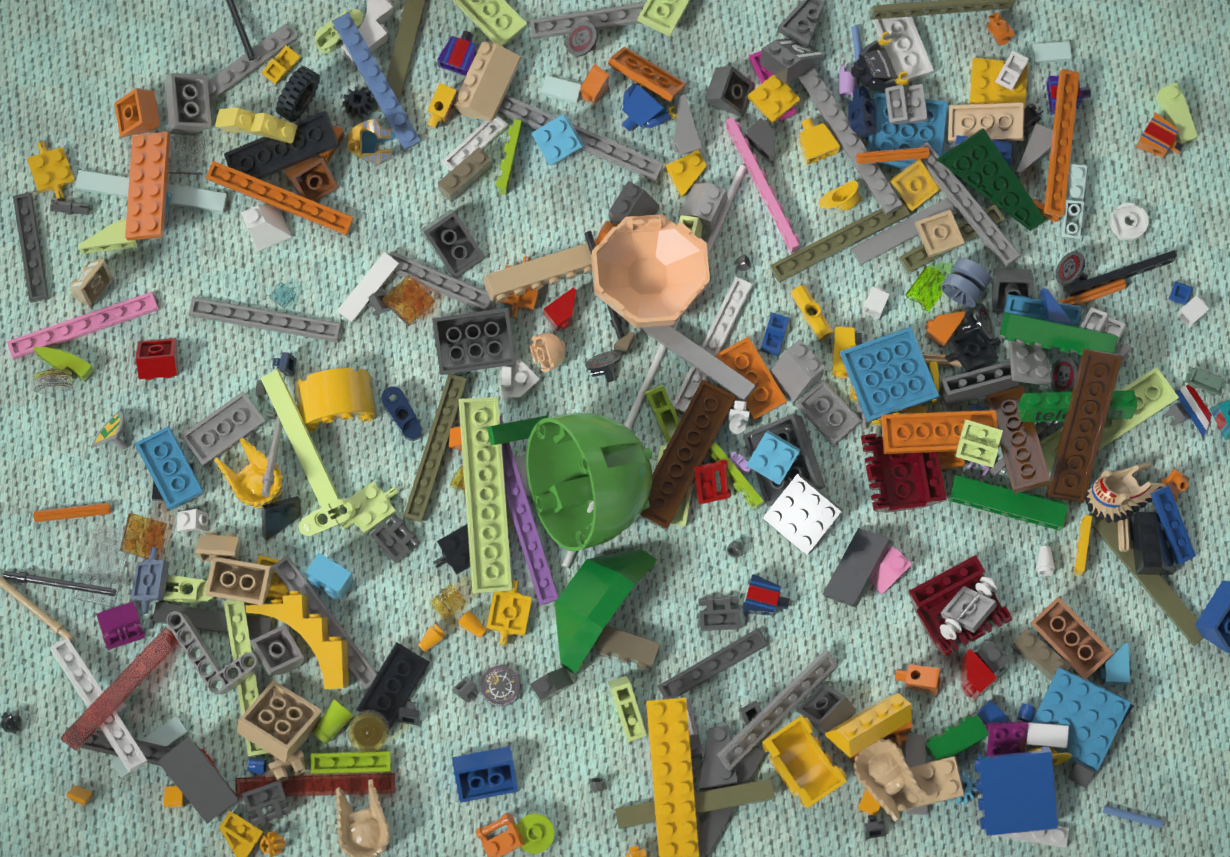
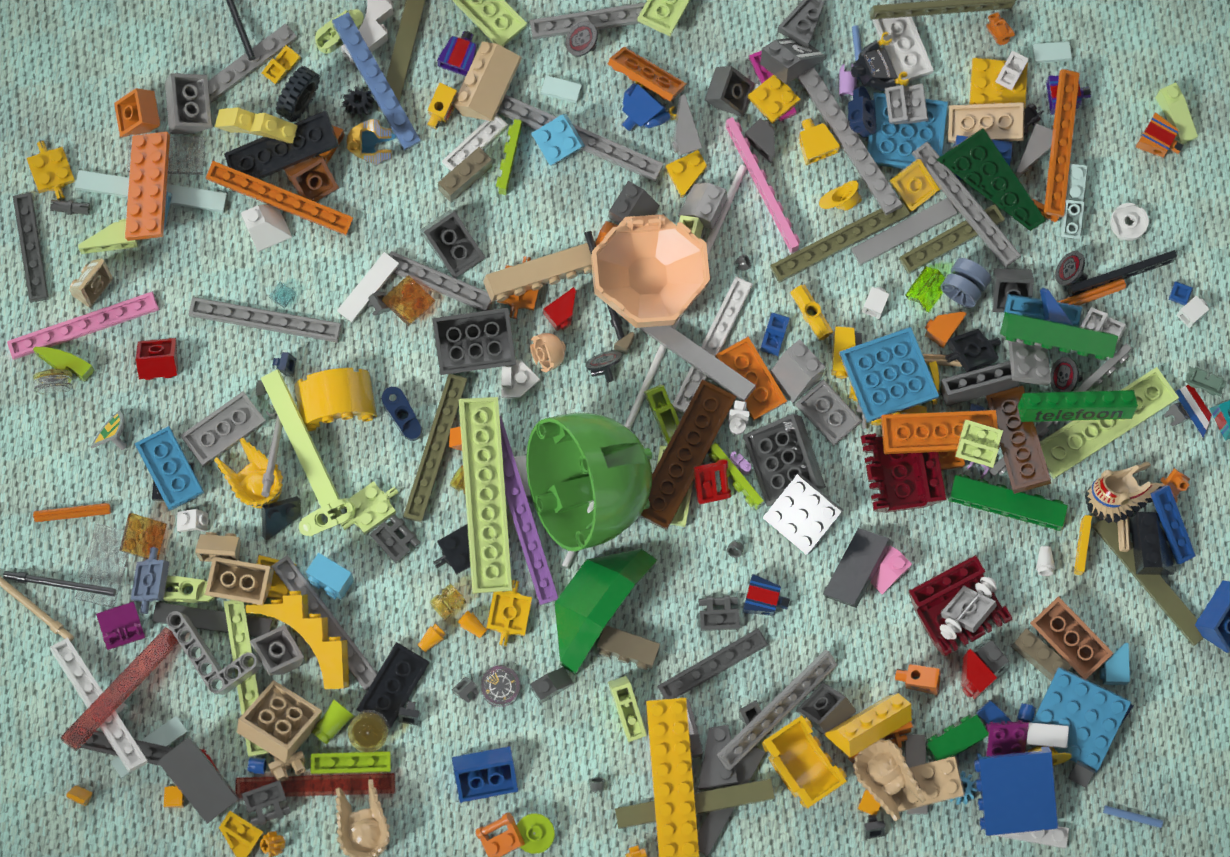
black plant [0,712,21,734] -> none
green tile [487,415,548,446] -> none
orange slope [580,64,609,105] -> none
medium azure brick [746,430,801,485] -> none
orange axle [856,147,930,164] -> none
tan plate [915,210,965,258] -> none
shield [963,303,994,340] -> none
reddish brown plate [1046,348,1123,503] -> none

